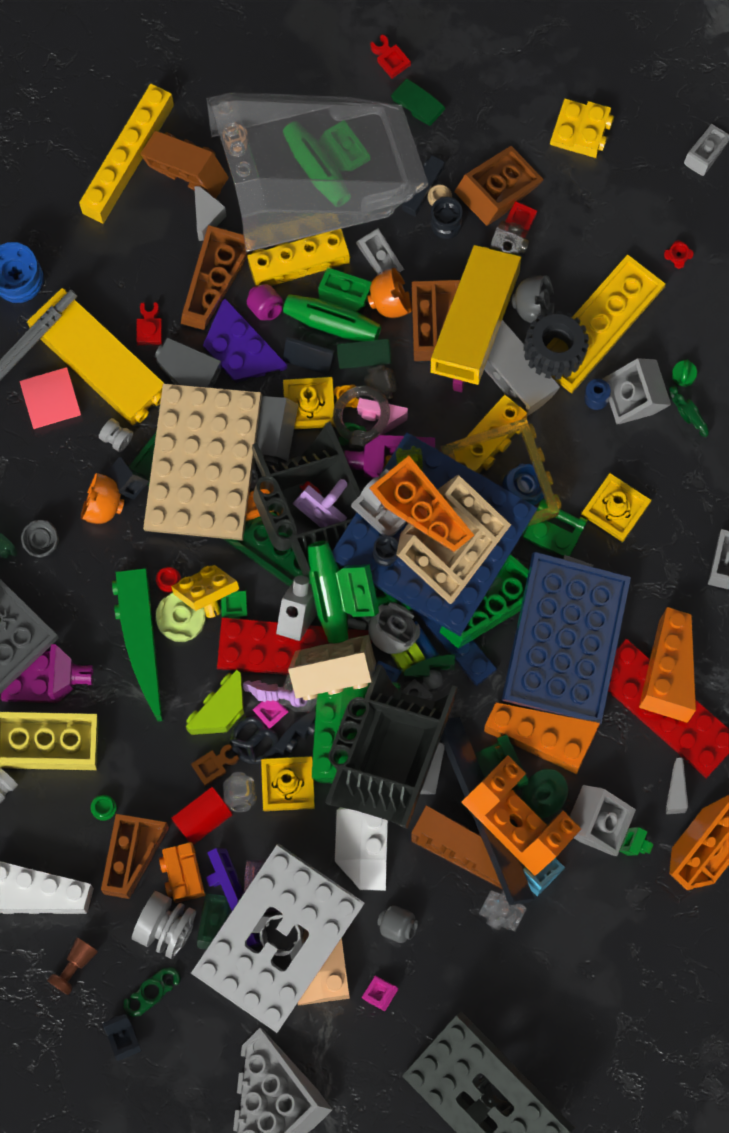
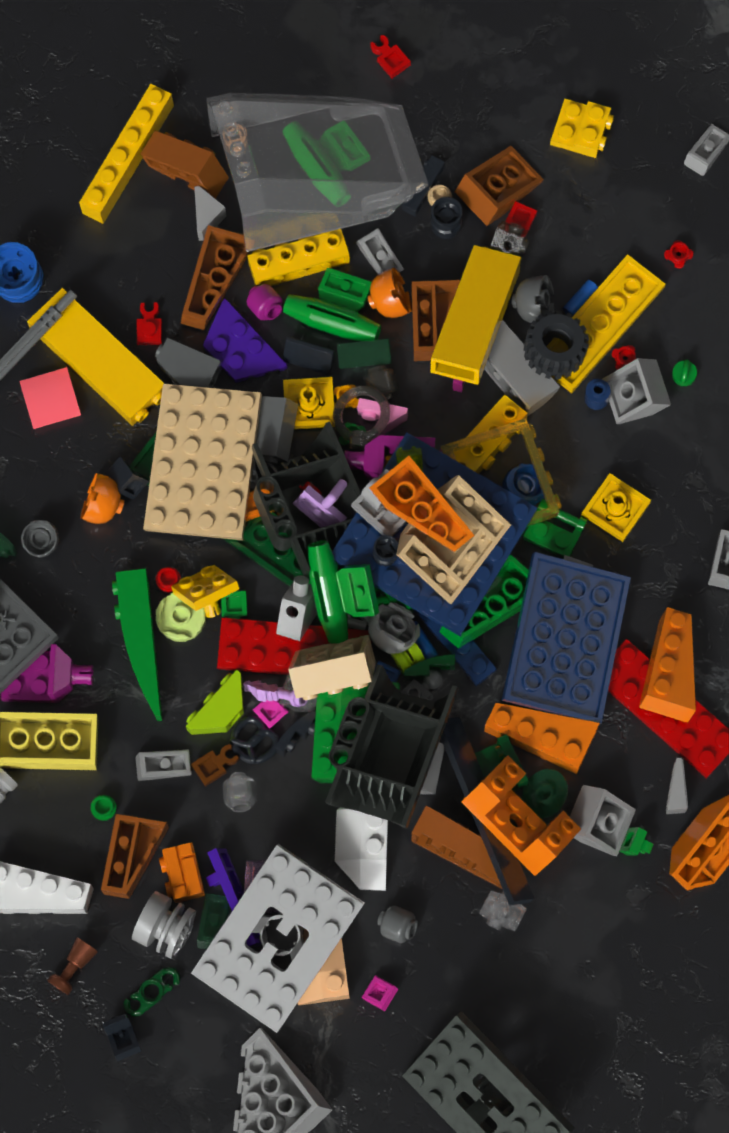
light grey wheel [99,418,133,452] -> none
red brick [172,787,232,845] -> none
yellow plate [261,757,315,811] -> none
dark green slope [391,79,445,126] -> none
medium azure slope [523,858,565,897] -> none
dark green piece [669,386,709,437] -> none
none -> light grey slope [136,750,191,781]
none -> blue axle [562,280,598,318]
none -> red plate [612,345,637,370]

